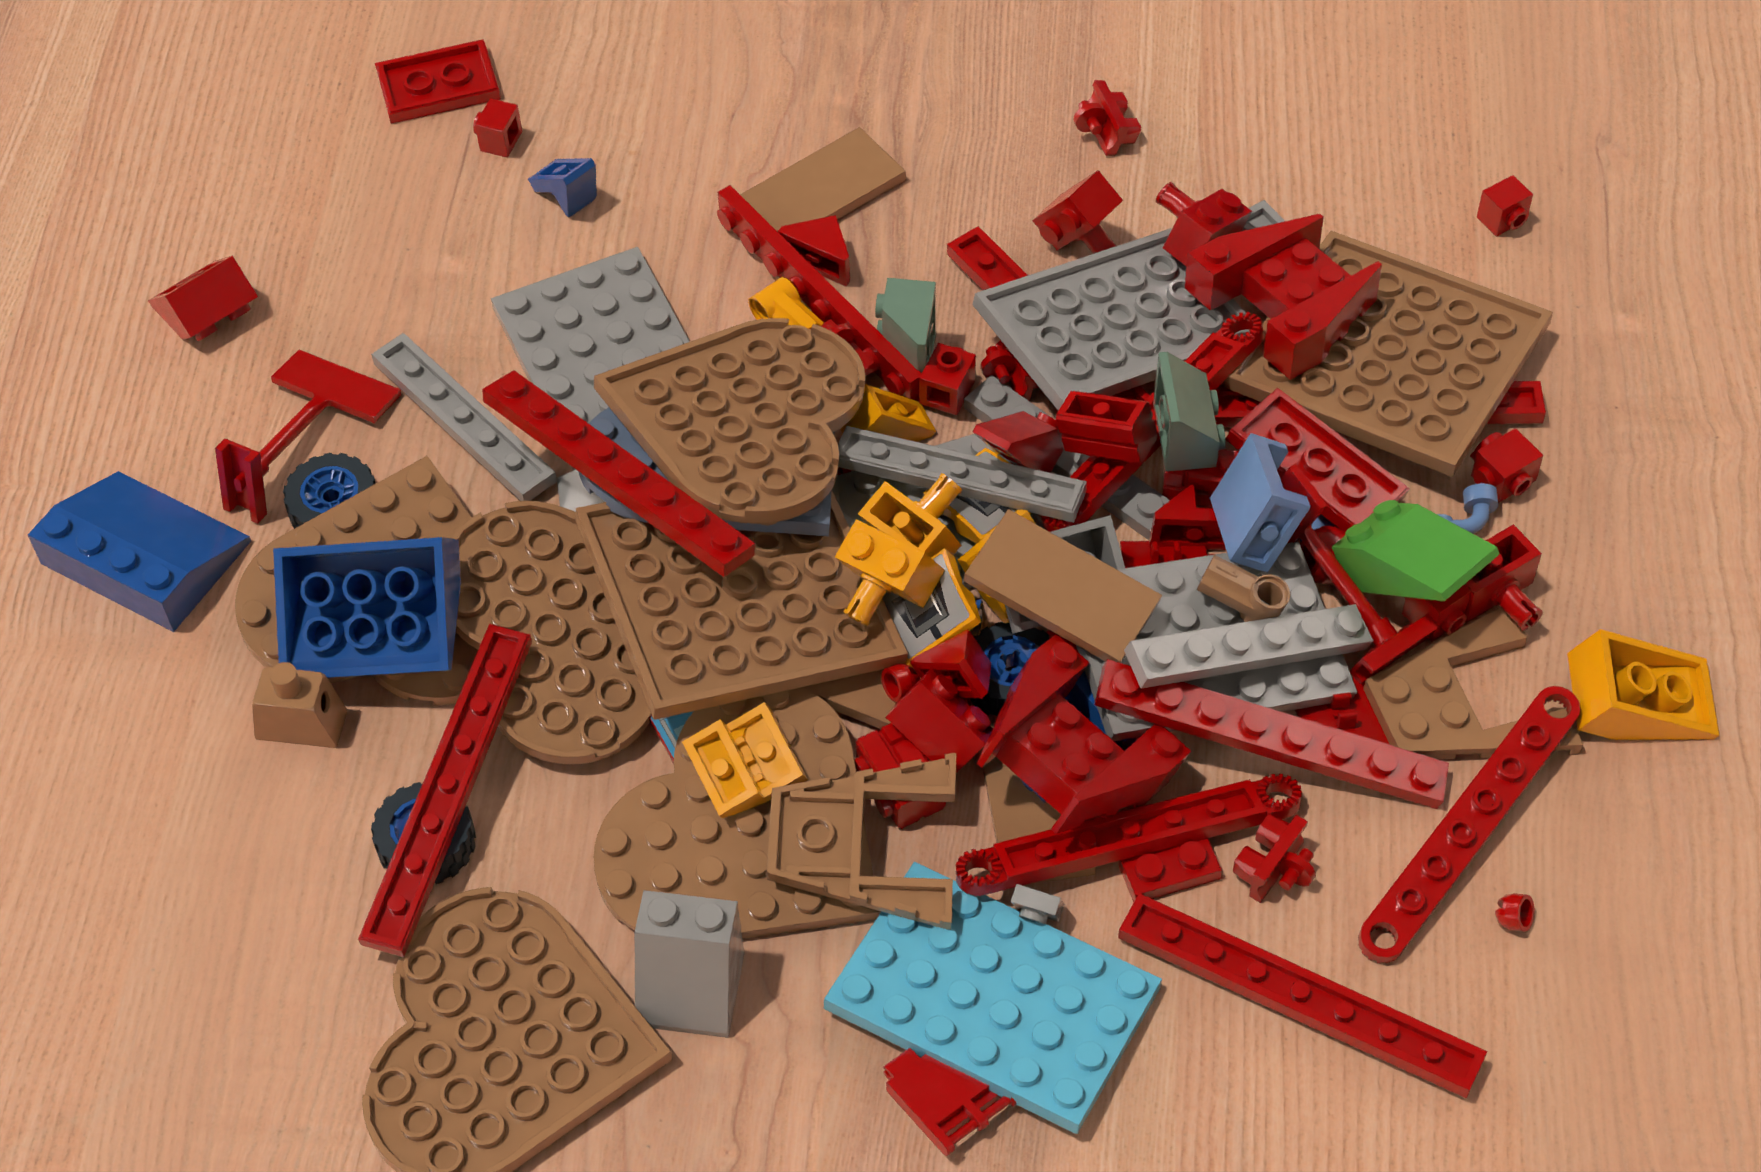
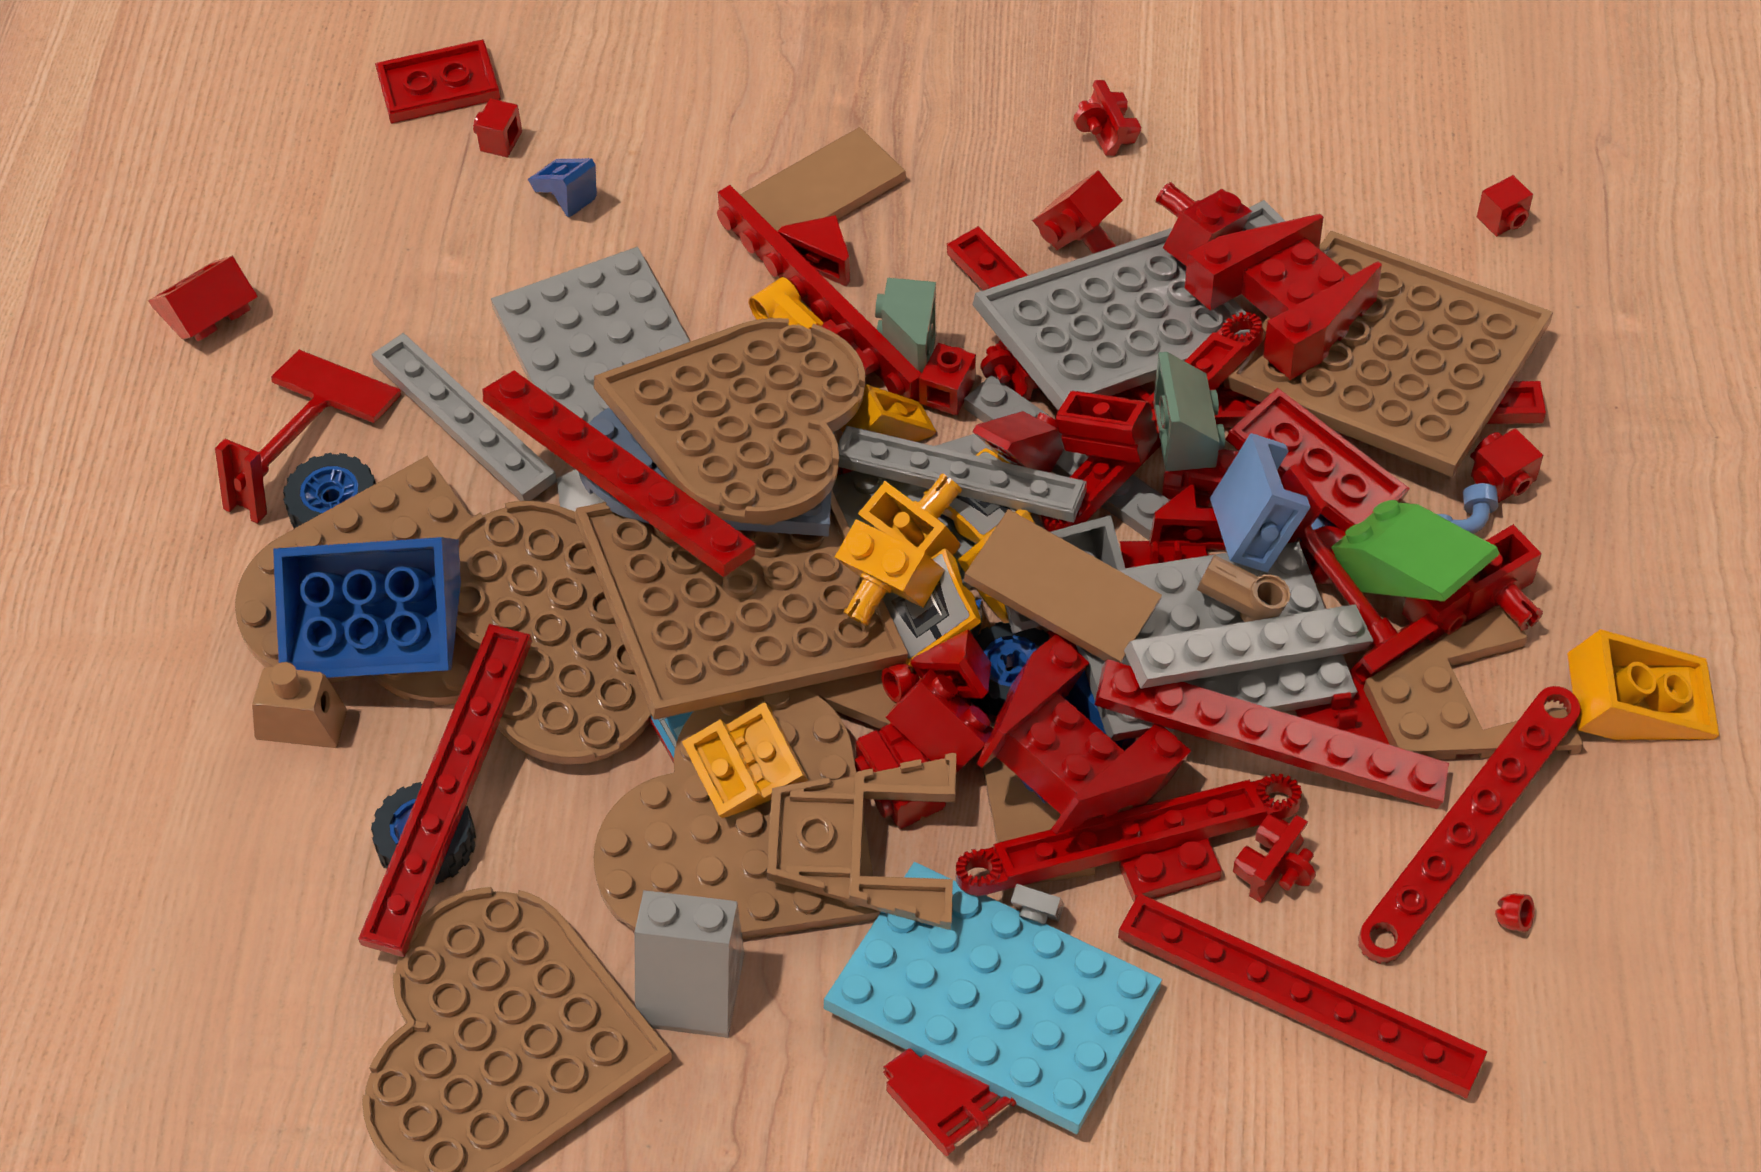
blue slope [28,471,251,632] -> none

